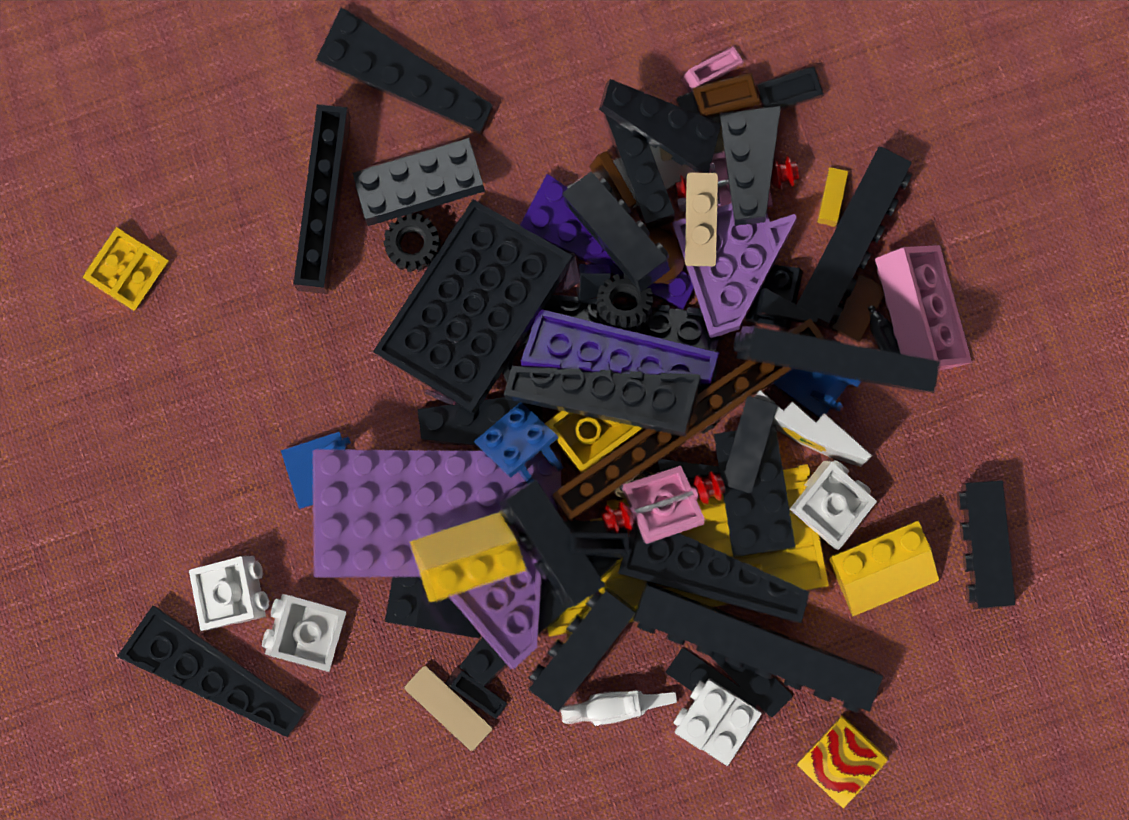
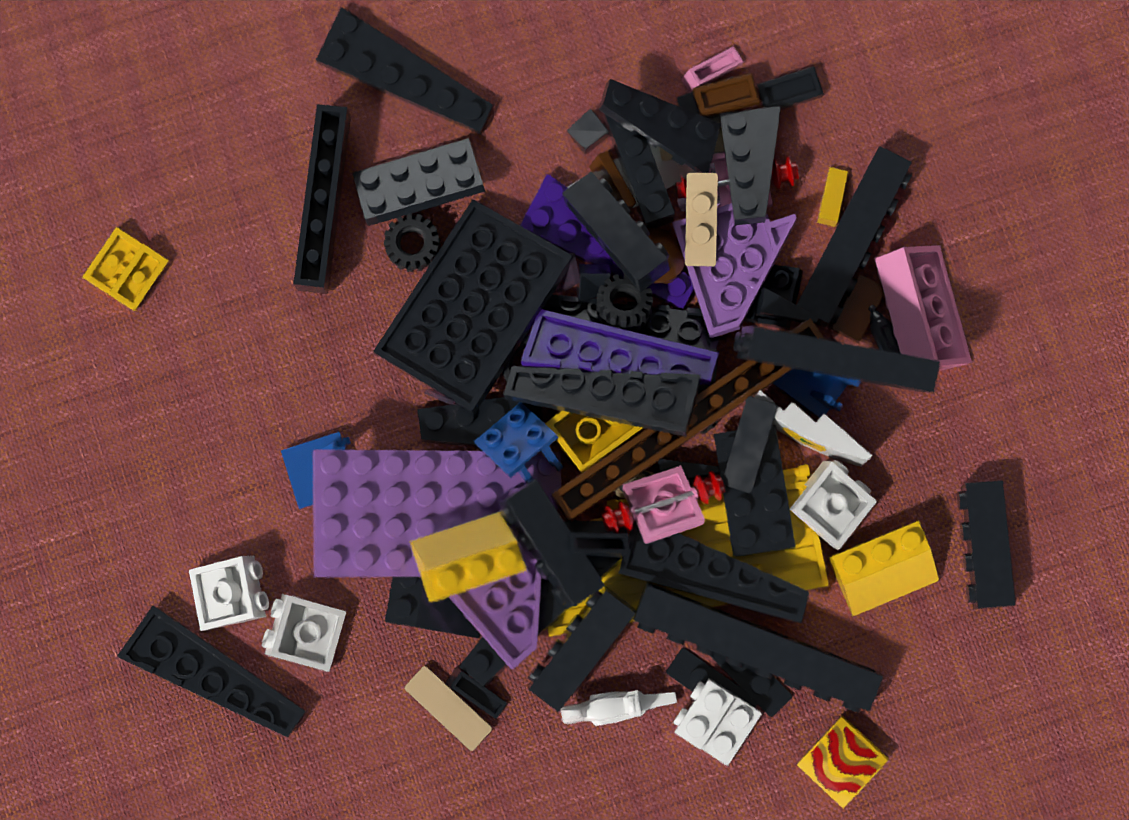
none -> black slope [567,109,609,155]

